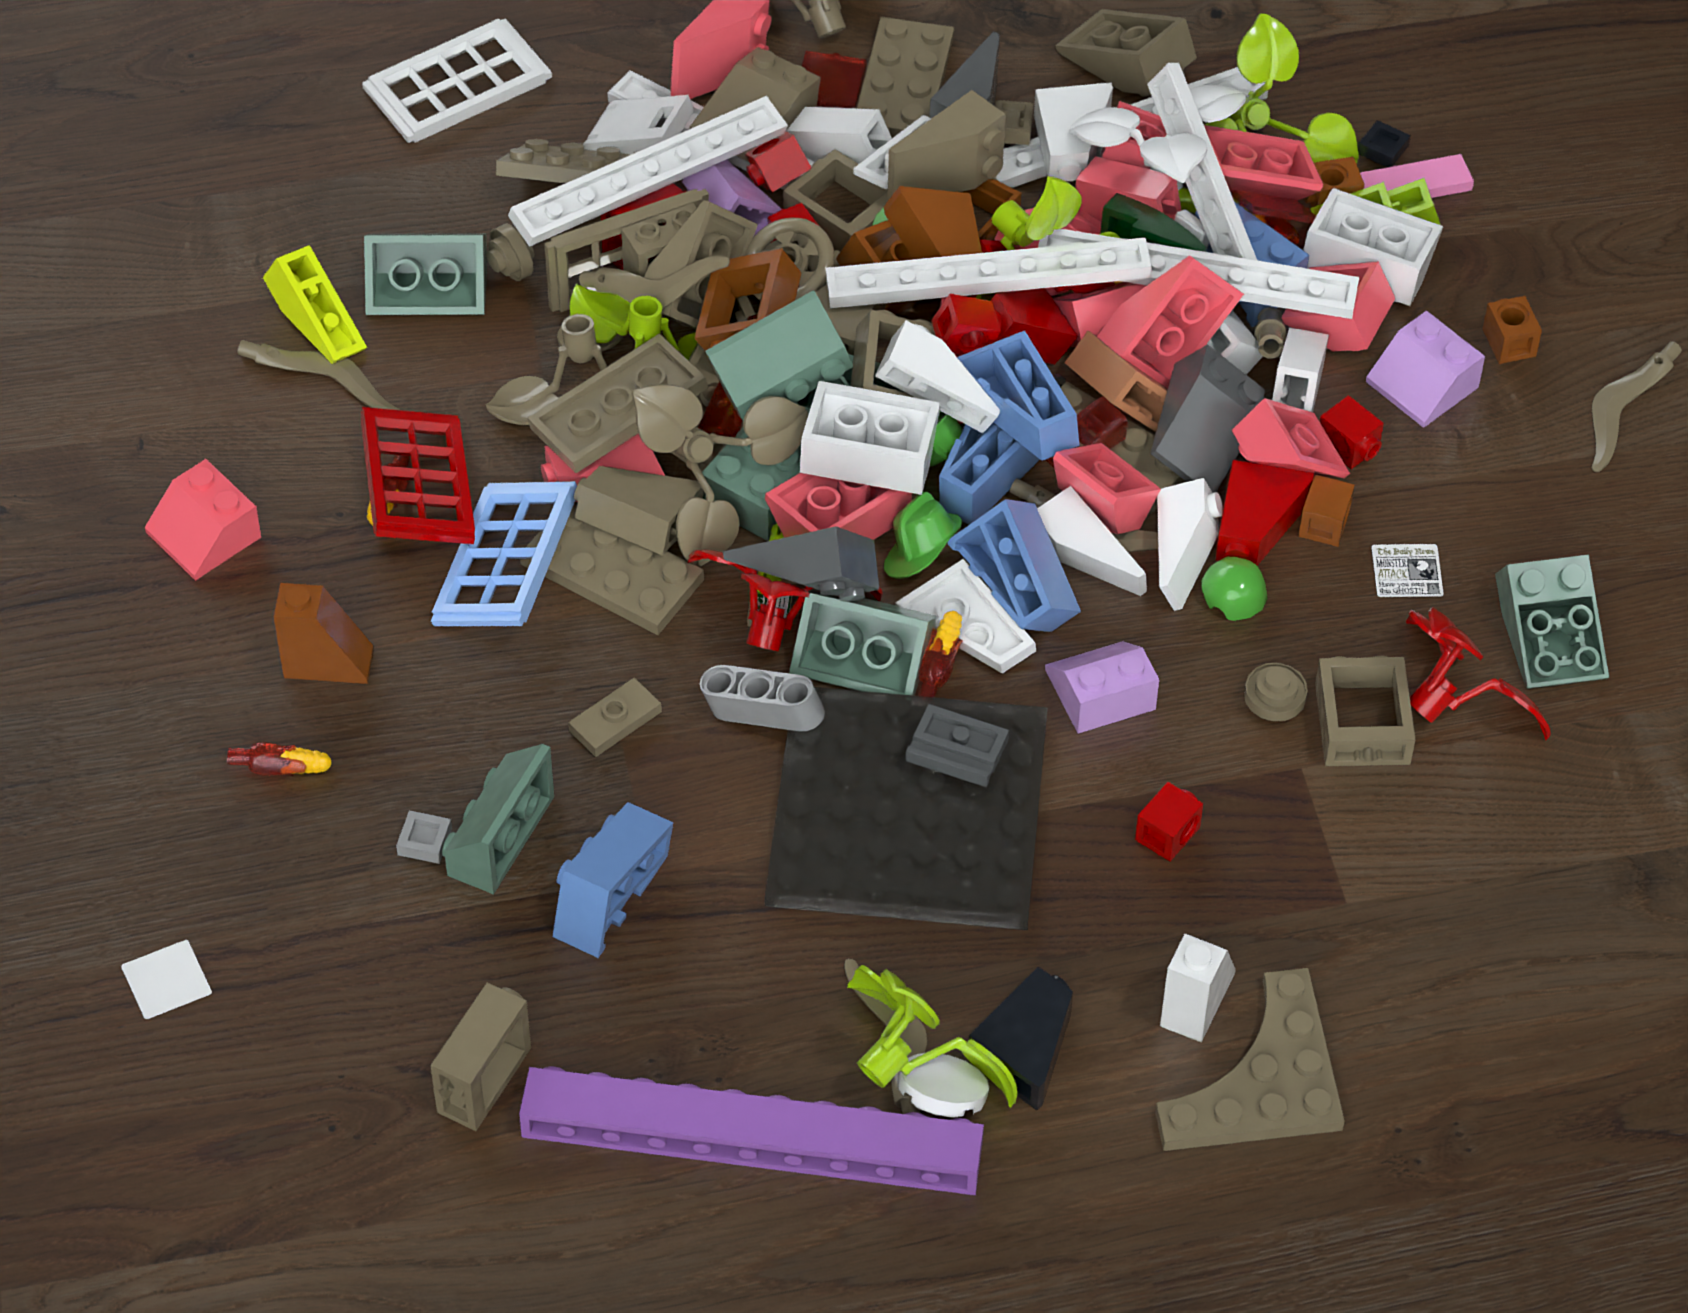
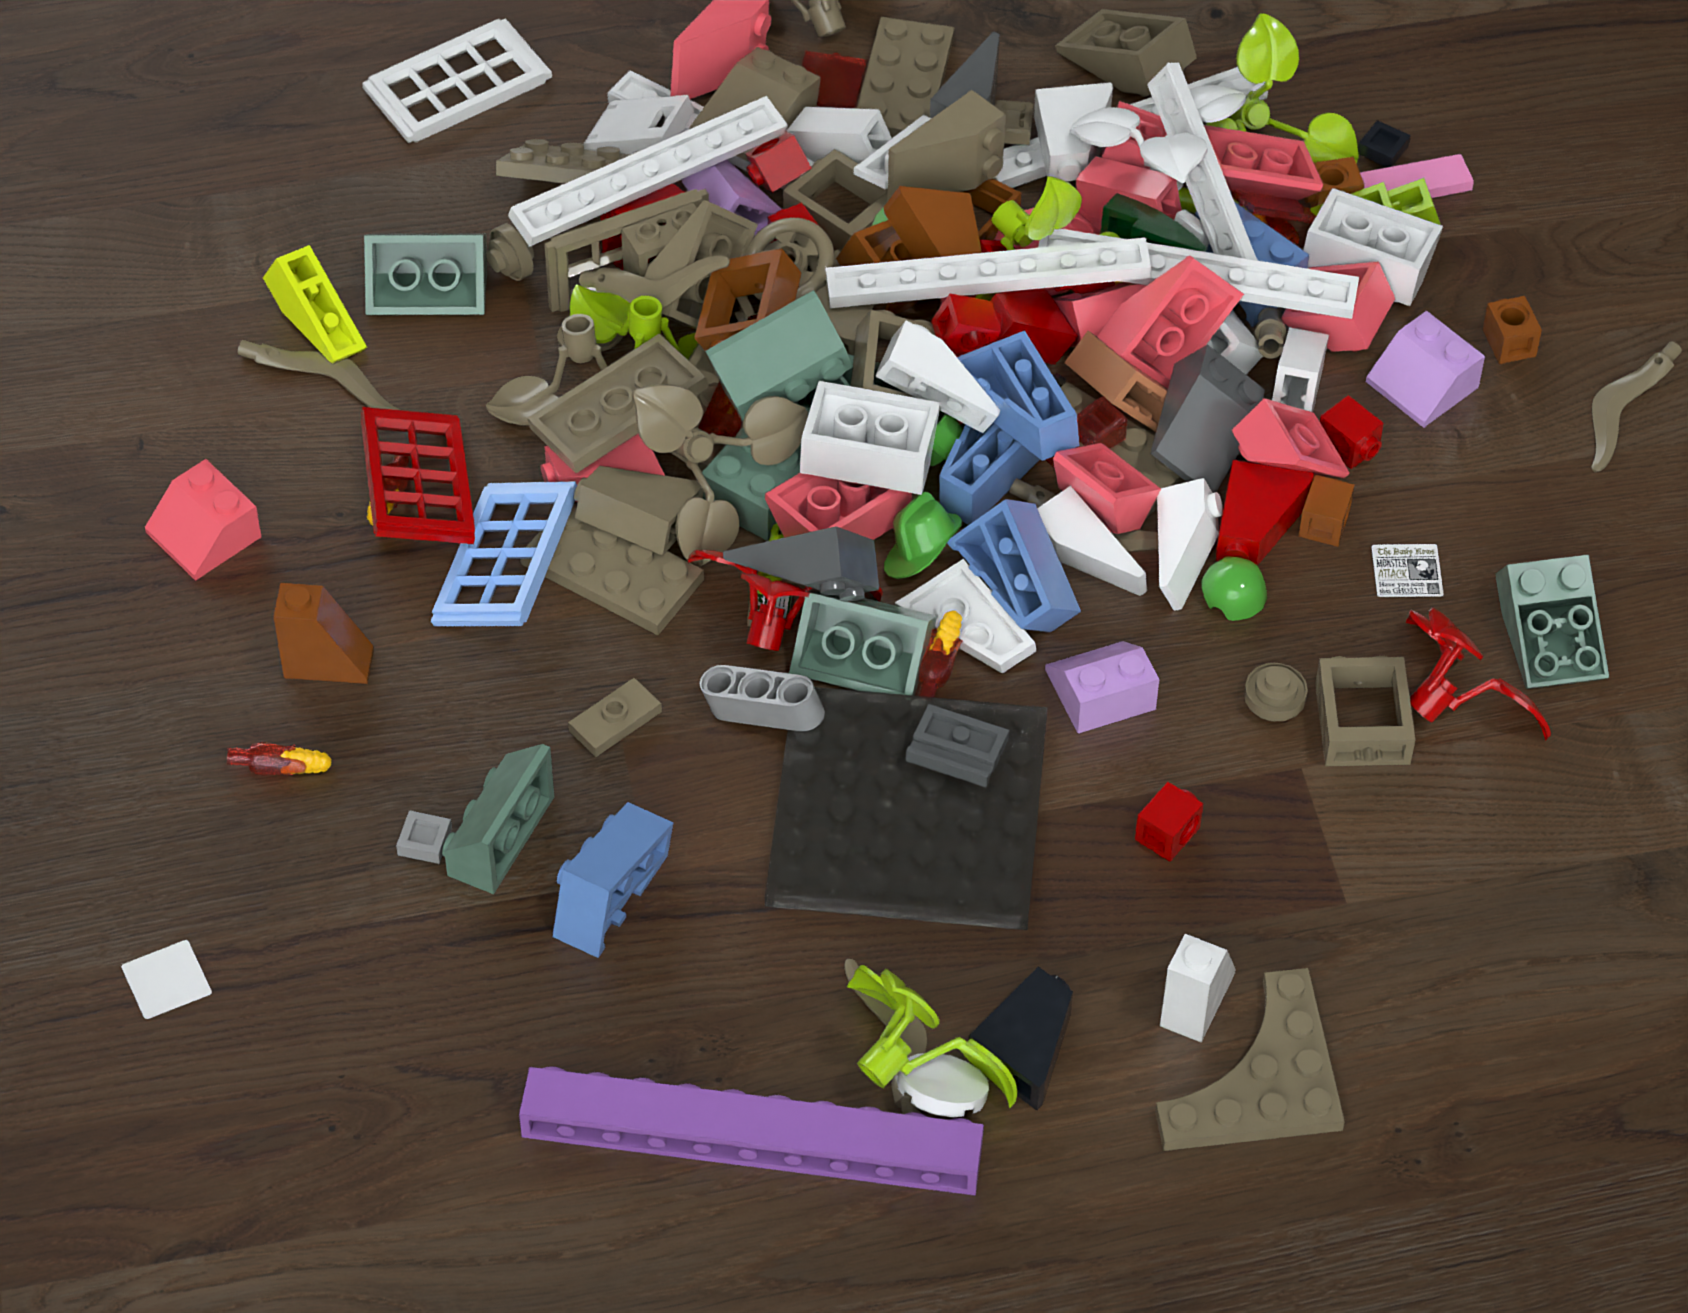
dark tan window [430,982,531,1131] -> none

